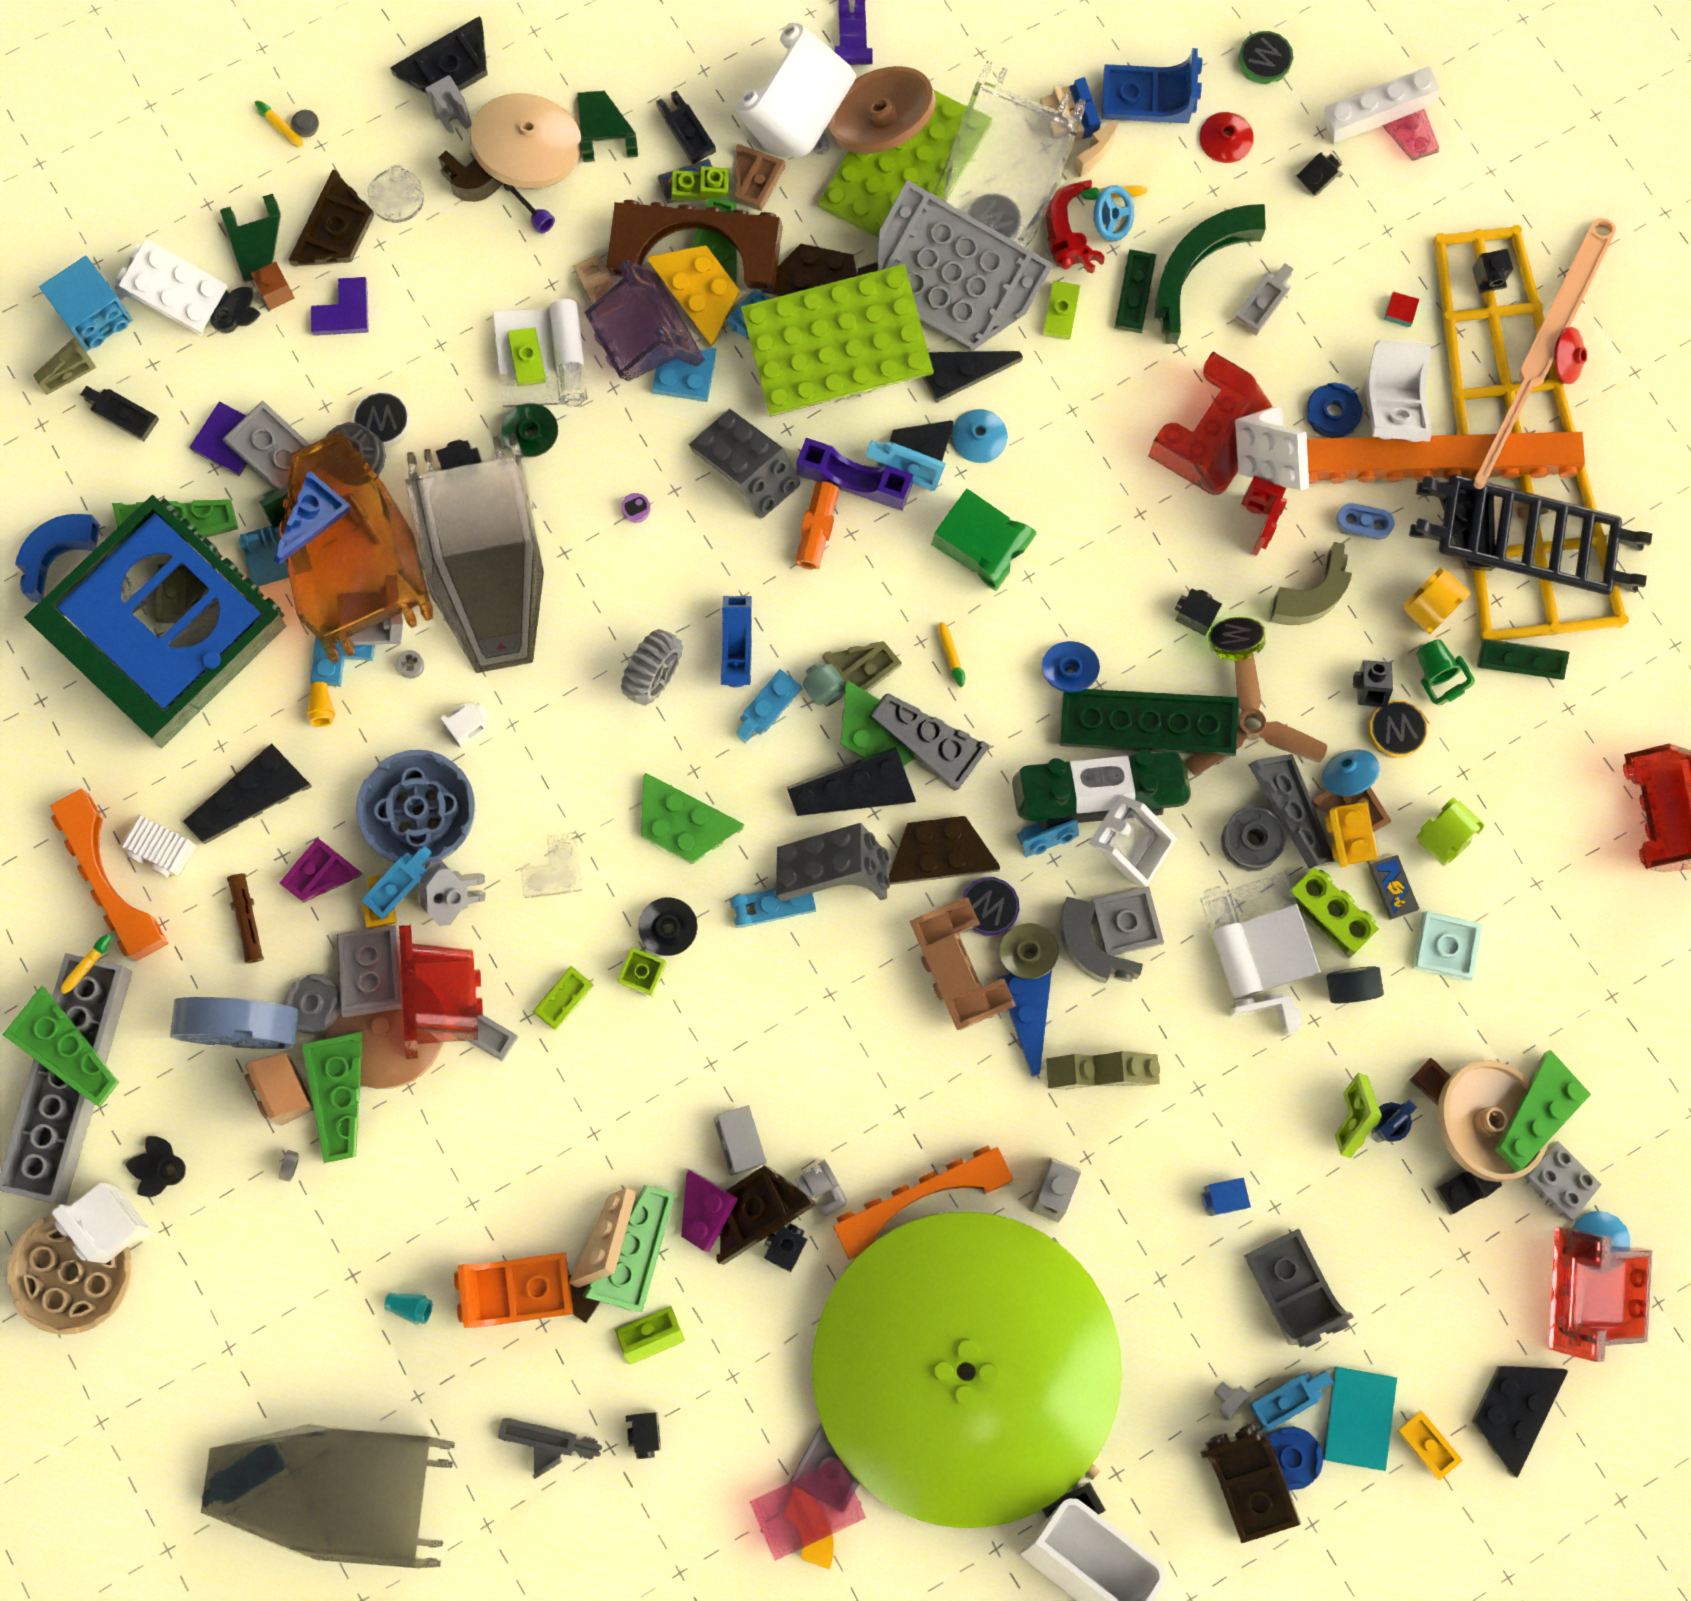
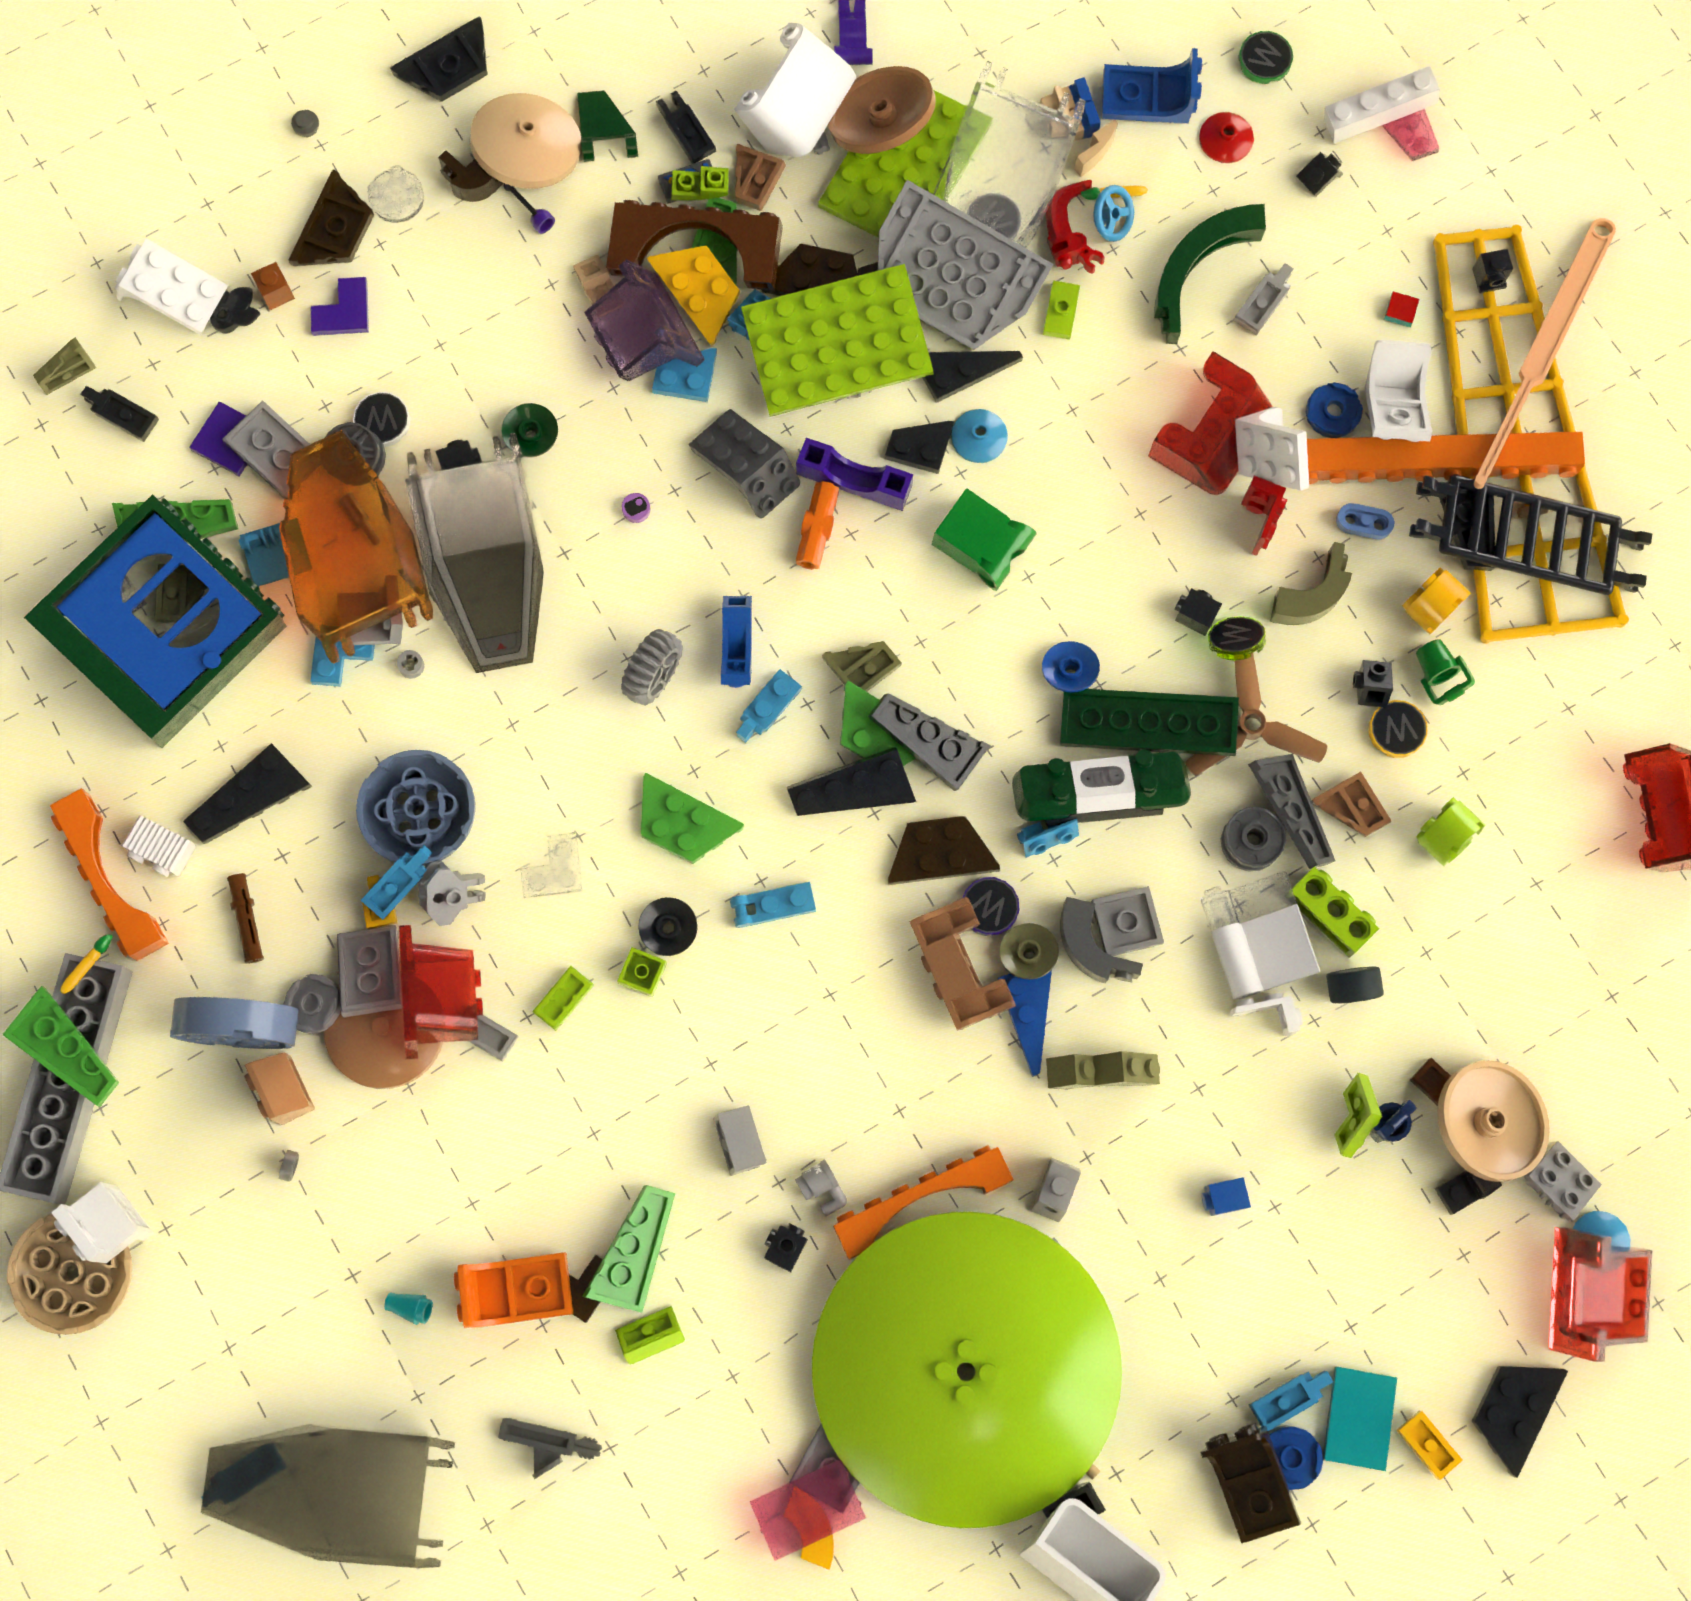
blue arch [15,514,100,602] -> none
dark azure brick [39,255,133,352] -> none
black plate [126,1136,186,1197] -> none
dark green flag [220,193,281,283] -> none
yellow piece [255,100,303,147] -> none
dark green tile [259,488,294,528] -> none
blue wing [273,471,351,565] -> none
magenta wing [279,838,363,903] -> none
bright green wing [302,1032,363,1163] -> none
yellow cone [306,682,336,727] -> none
light grey hinge [425,75,472,134] -> none
white brick [440,702,489,747] -> none
door [493,299,588,408] -> none
lime plate [507,327,546,387] -> none
tan wing [568,1187,636,1288] -> none
black brick [625,1412,662,1459] -> none
magenta wing [681,1169,738,1252] -> none
dark brown wing [716,1165,816,1265] -> none
dark grey bracket [776,822,890,901] -> none
sand green head [803,662,845,707] -> none
medium azure hinge [865,440,946,491] -> none
yellow piece [938,622,966,687] -> none
white window [1089,794,1177,887] -> none
dark green tile [1114,249,1157,334] -> none
light grey tile [1214,1382,1250,1420] -> none
dark grey bracket [1243,1229,1354,1348] -> none
dark azure dish [1322,749,1380,796] -> none
yellow bracket [1326,801,1379,868] -> none
tile [1369,855,1420,920] -> none
light aqua tile [1413,911,1483,982] -> none
dark green tile [1477,638,1570,680] -> none
bright green wing [1495,1049,1591,1172] -> none
dish [1554,327,1588,384] -> none

